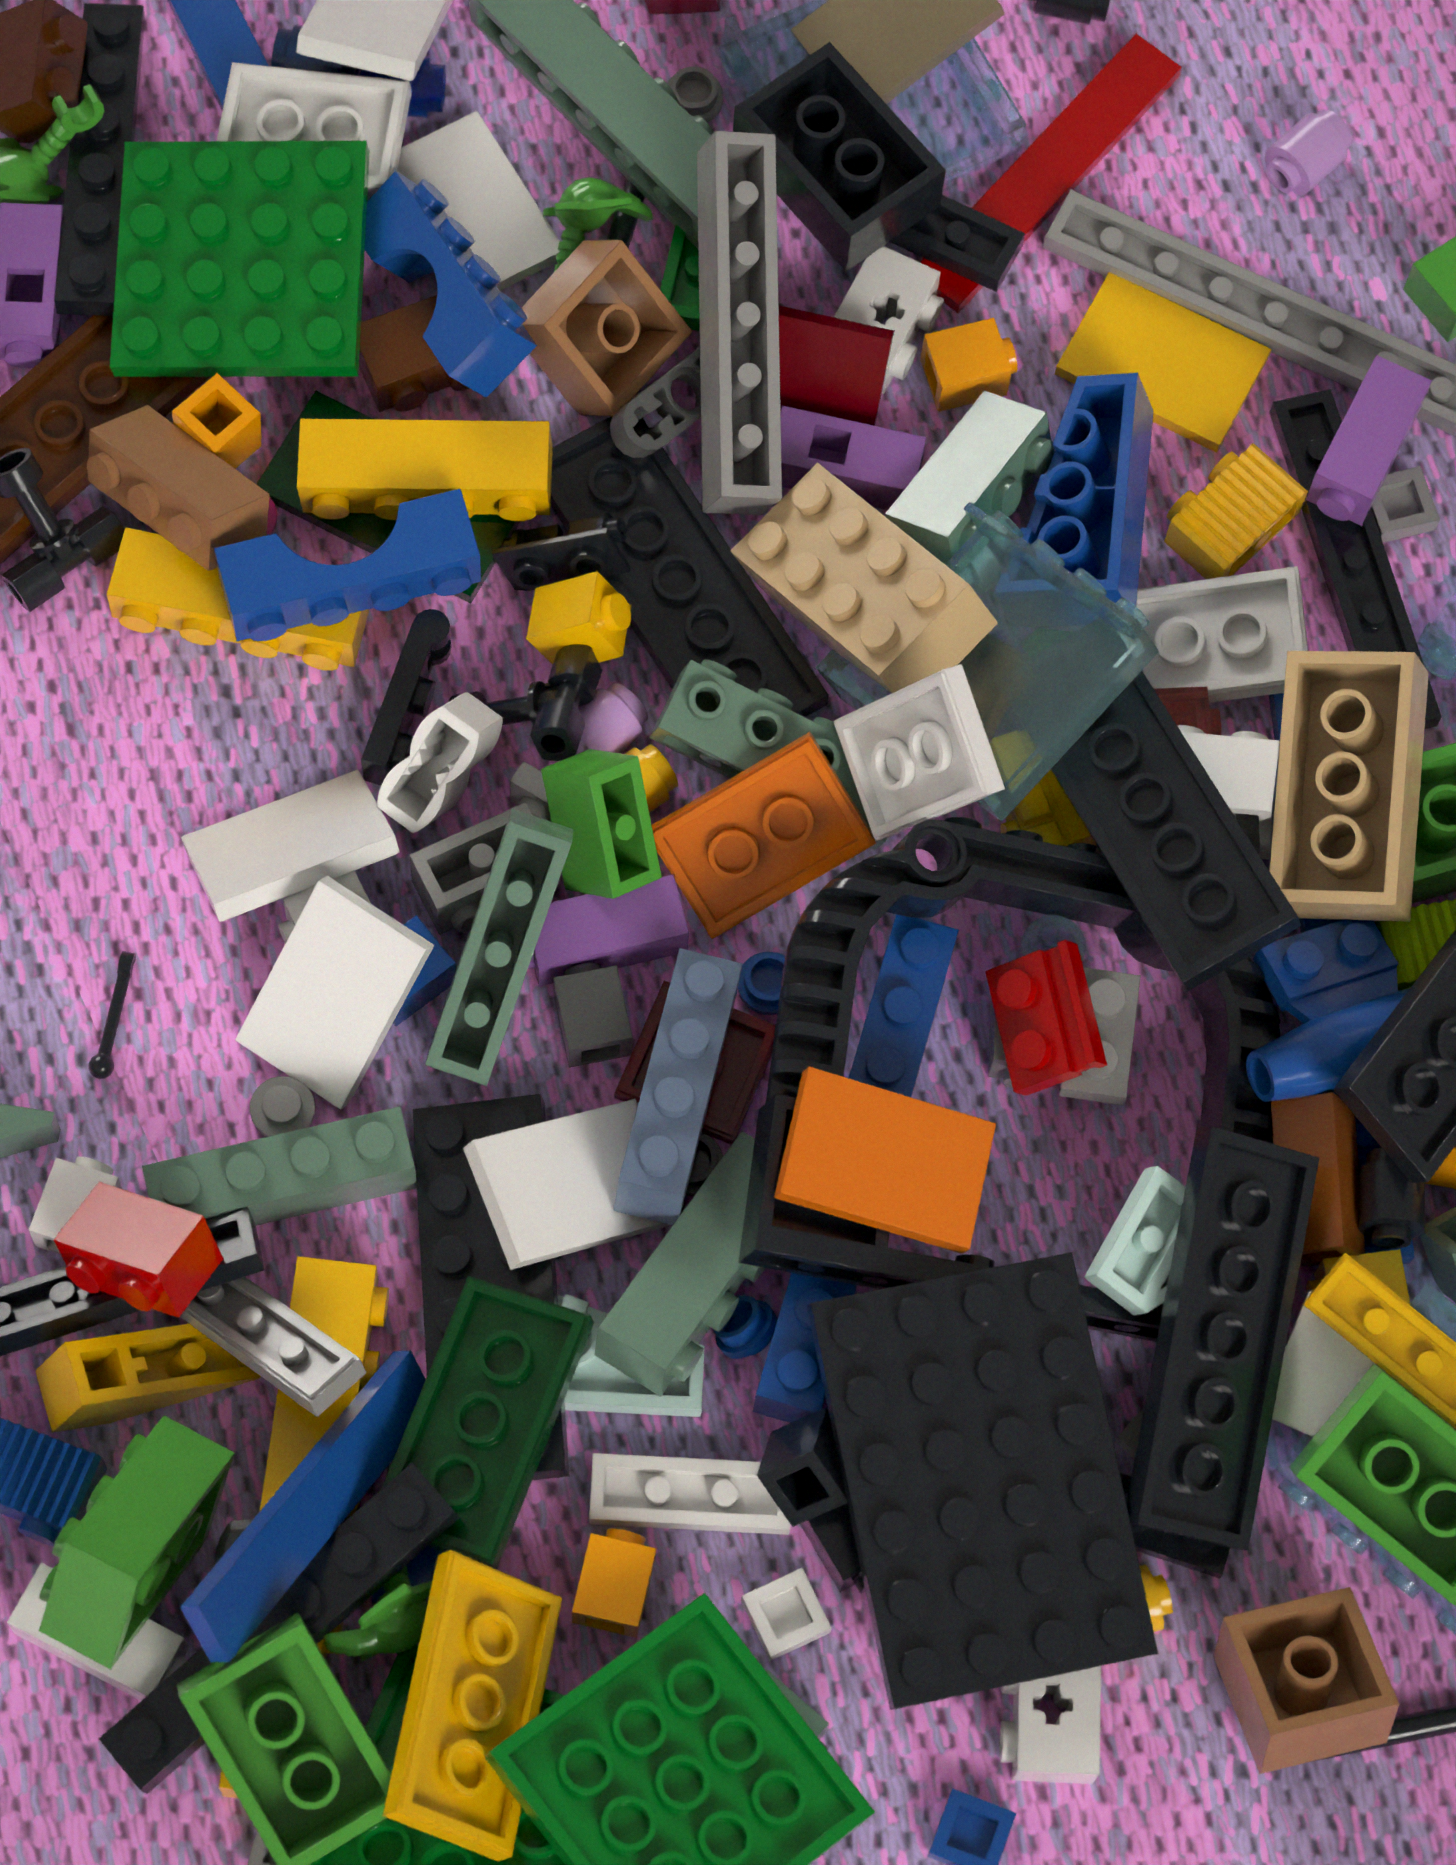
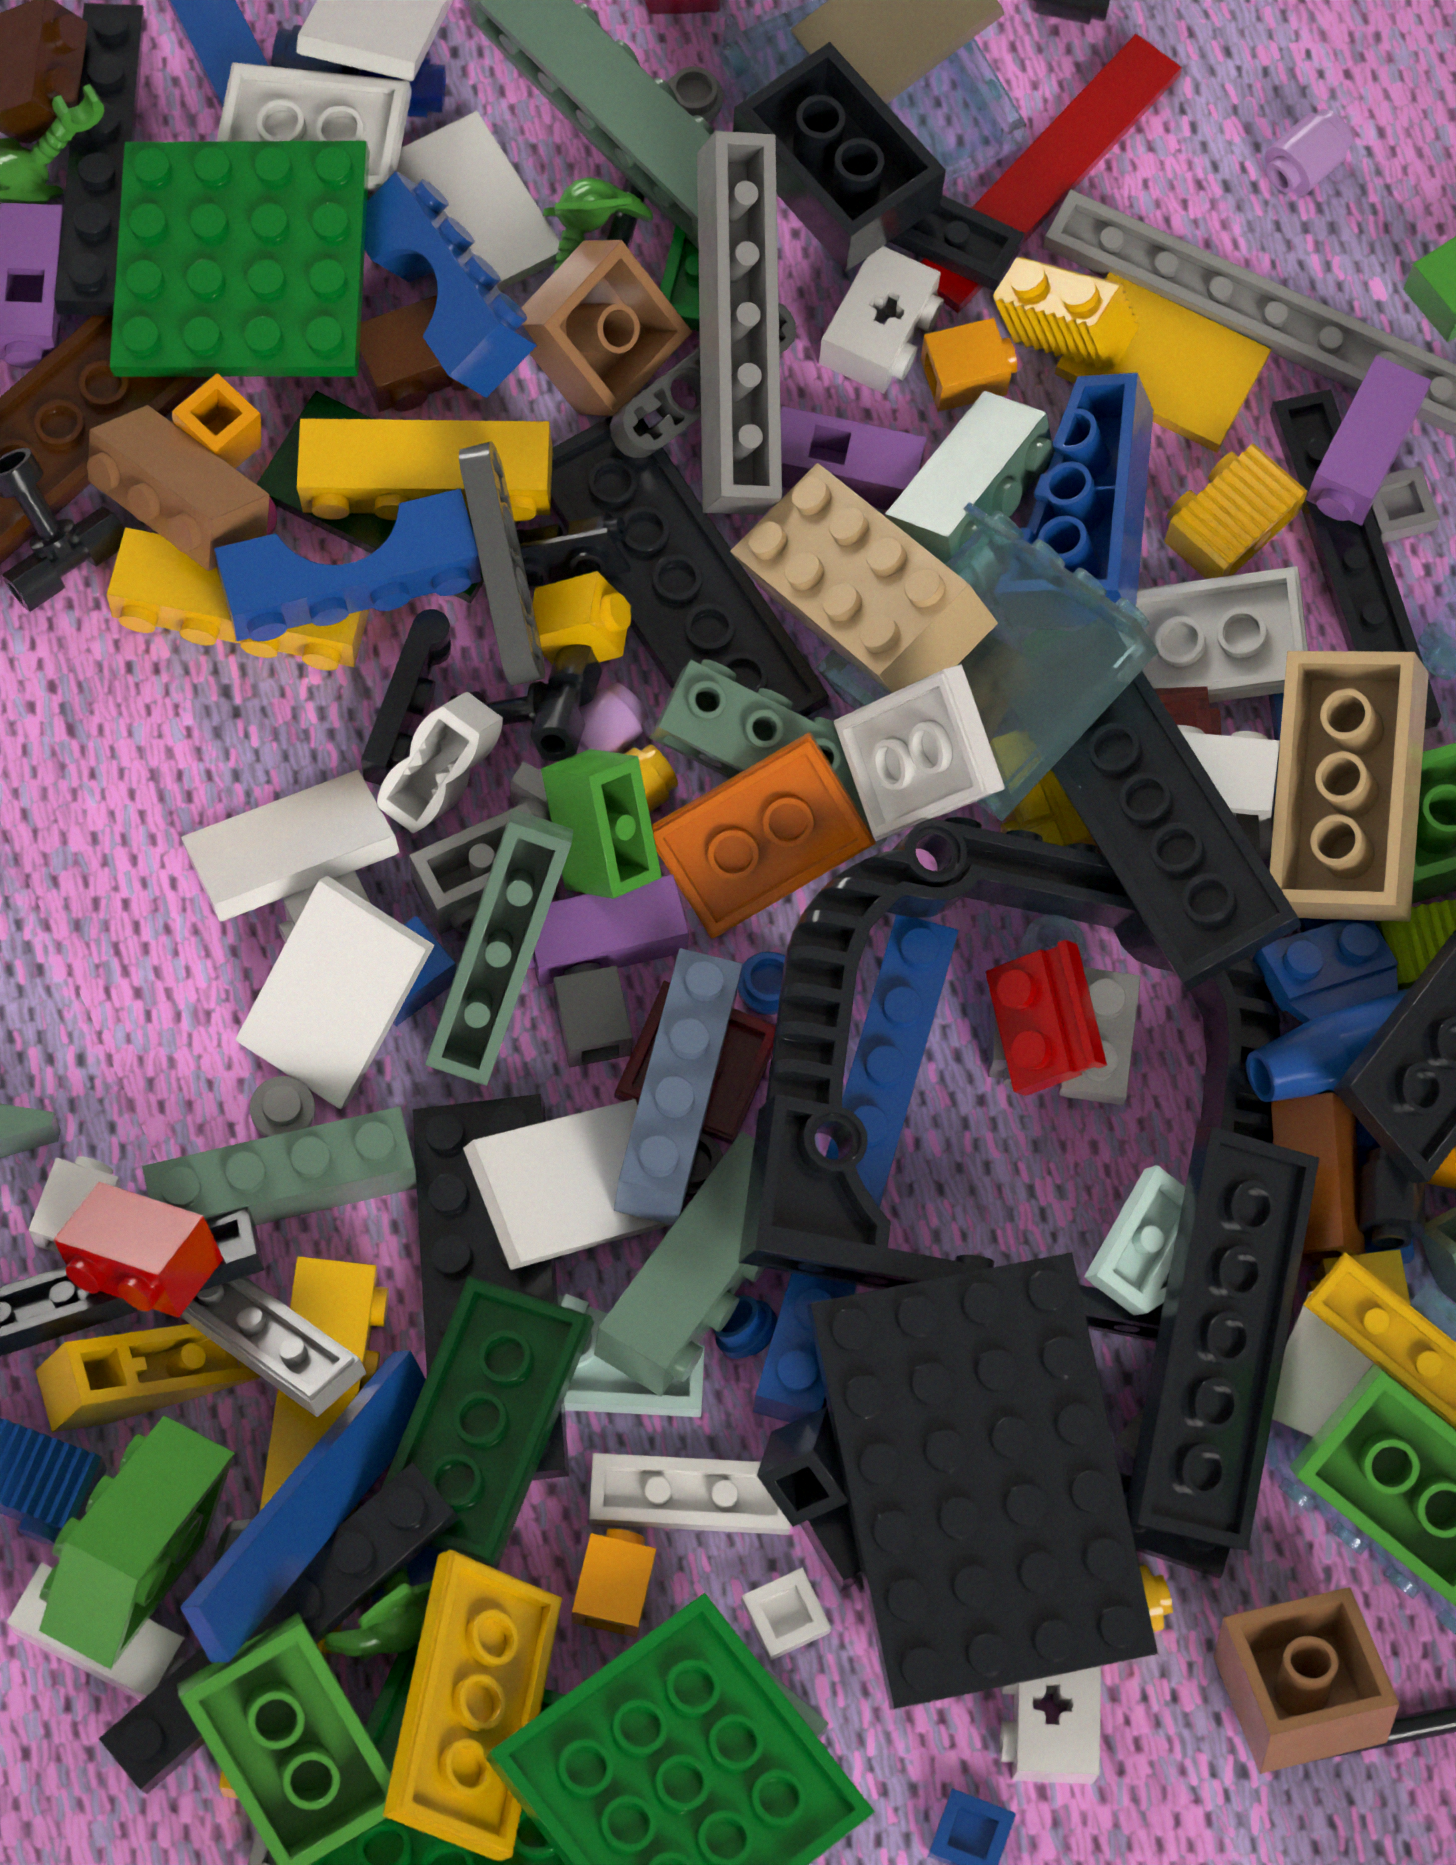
black hinge [88,951,136,1079] -> none
orange tile [774,1067,996,1254] -> none
dark red tile [778,305,895,426] -> none
none -> dark grey beam [459,441,545,686]
none -> yellow brick [993,257,1139,371]

